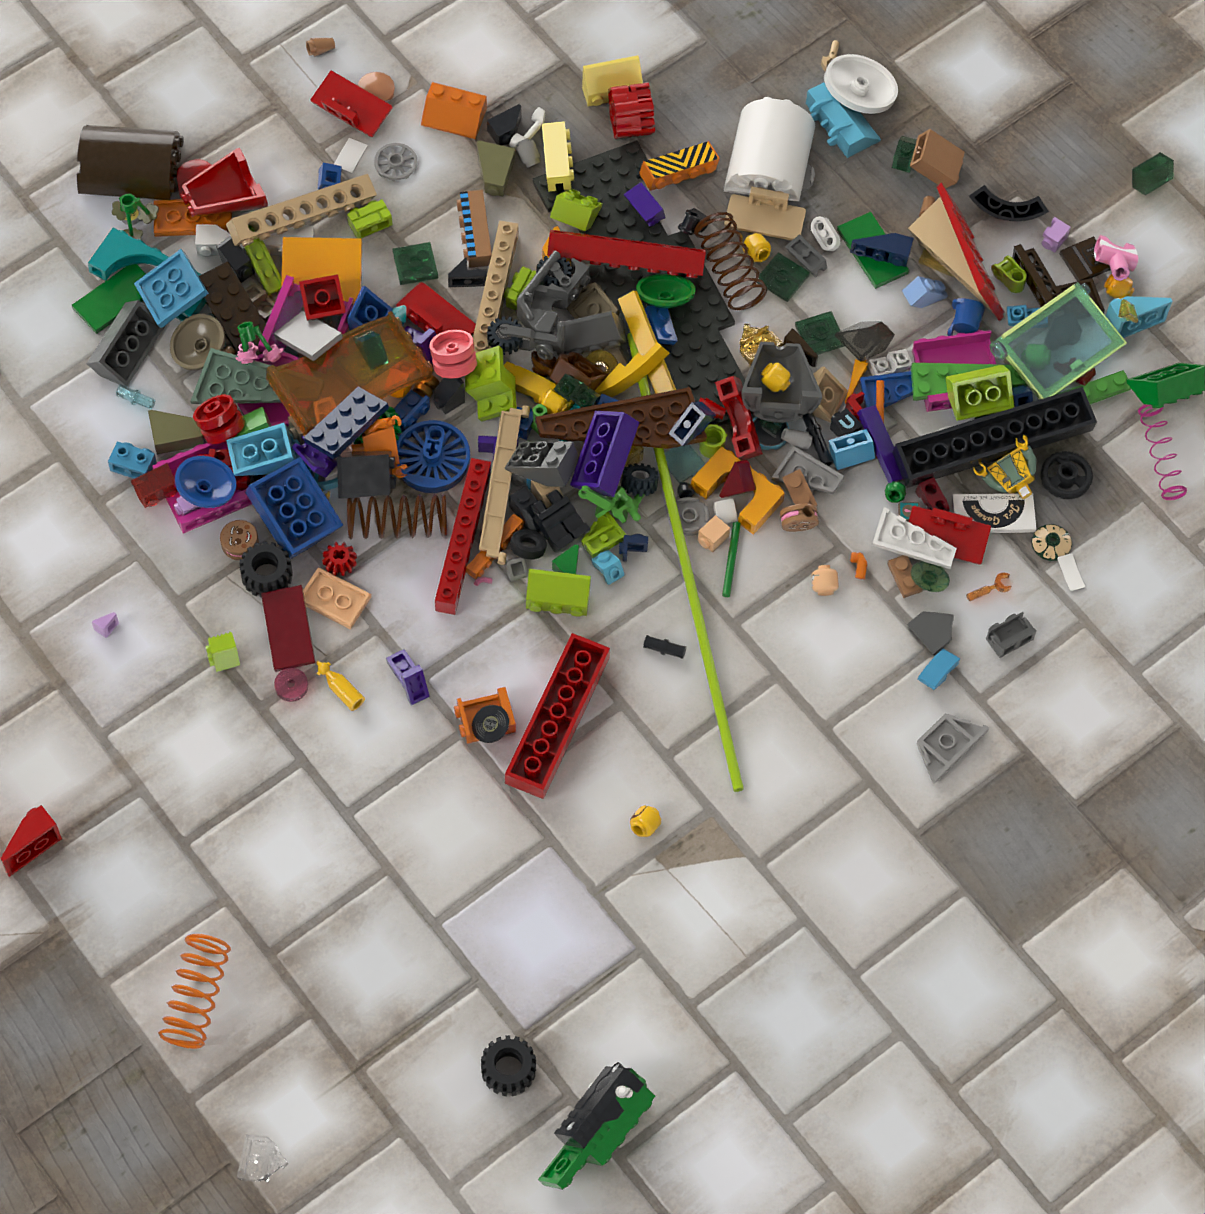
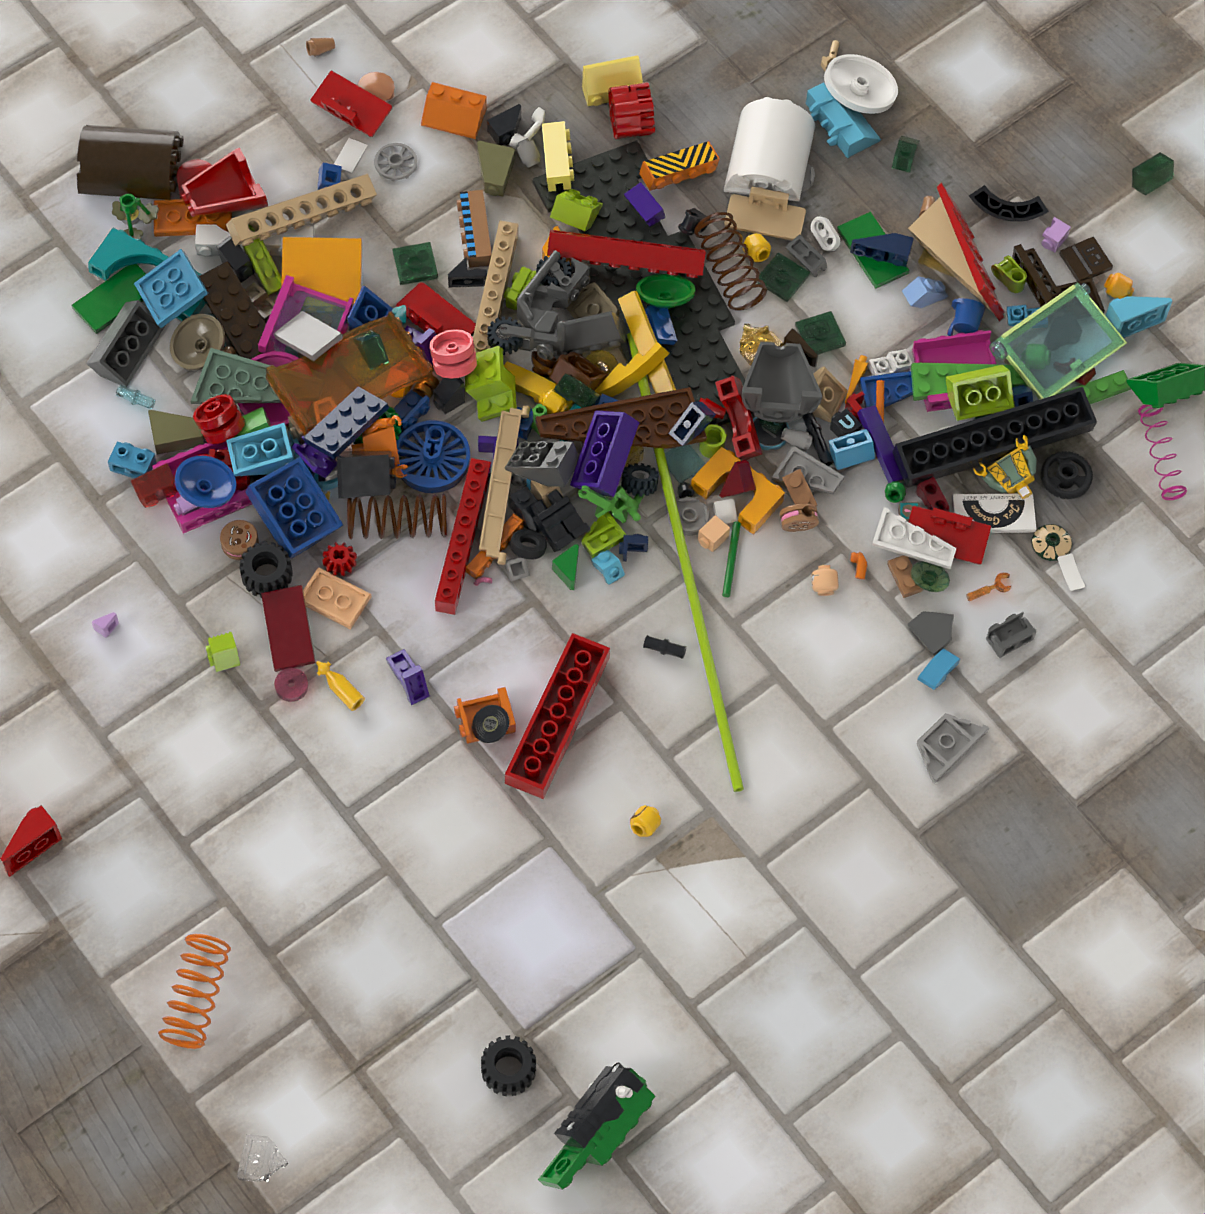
plant [236,322,284,365] -> none
red slope [299,274,346,321] -> none
lime brick [347,199,393,238] -> none
lime slope [526,569,591,617] -> none
yellow head [761,363,791,392] -> none
clear smoke slope [834,321,895,362] -> none
medium nougat brick [910,129,965,188] -> none
bright pink connector [1094,235,1138,281] -> none
clear yellow slope [1118,299,1138,323] -> none

